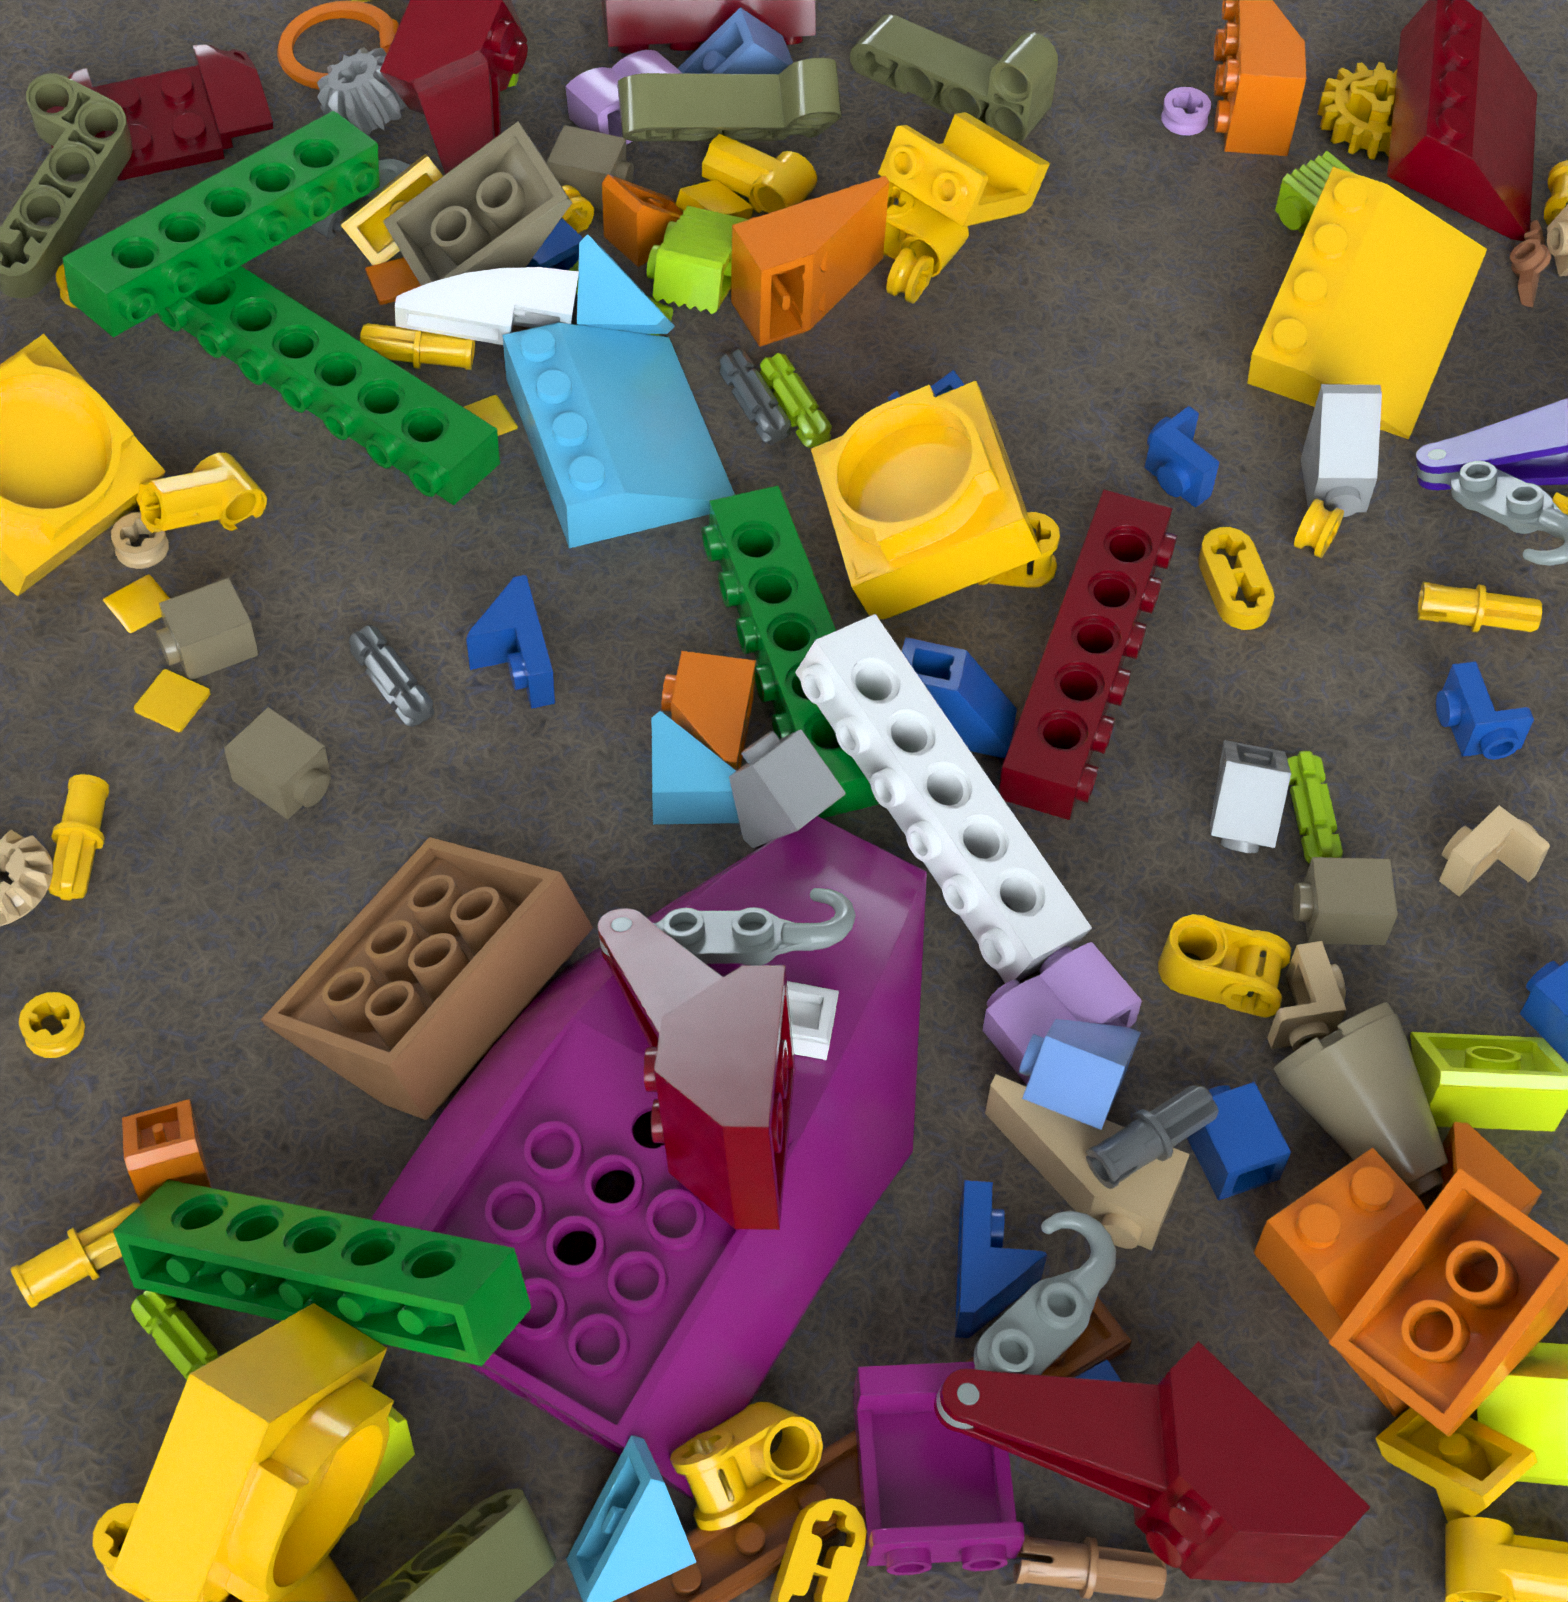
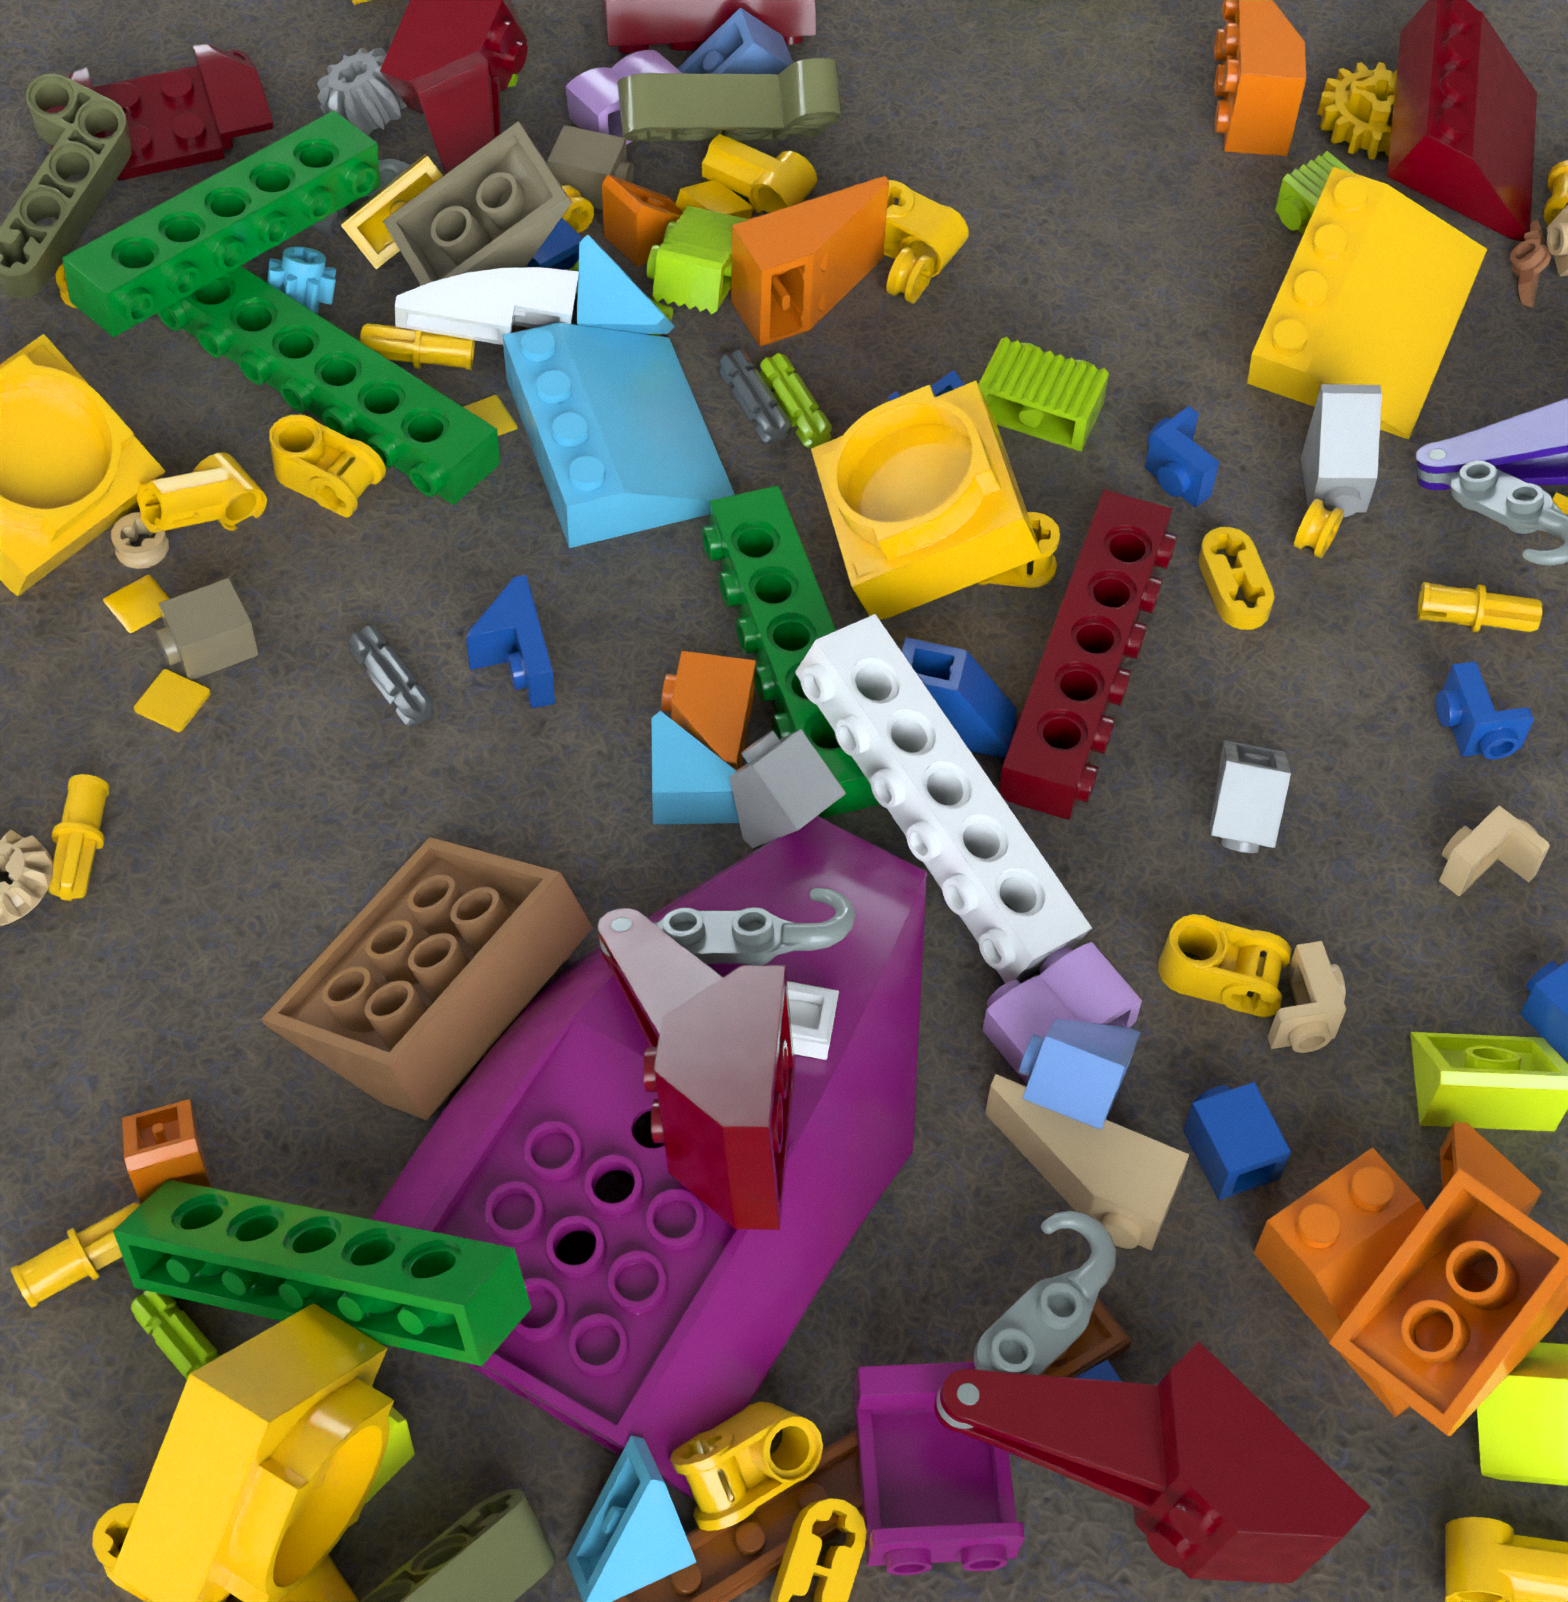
yellow bush [18,992,85,1058] -> none
dark tan brick [224,707,331,819] -> none
orange piece [277,1,399,90] -> none
orange piece [365,257,421,305] -> none
olive beam [850,14,1058,144] -> none
yellow panel [878,112,1050,227] -> none
blue slope [955,1180,1047,1338] -> none
medium nougat axle [1013,1534,1167,1600] -> none
dark grey axle [1086,1086,1219,1189] -> none
lavender bush [1161,87,1211,136] -> none
dark tan cone [1273,1002,1449,1197] -> none
lime axle [1287,751,1343,864] -> none
dark tan brick [1293,857,1398,945] -> none
yellow slope [1376,1407,1538,1522] -> none
none -> medium azure gear [267,247,336,314]
none -> yellow piece [269,415,386,518]
none -> lime brick [978,337,1109,452]

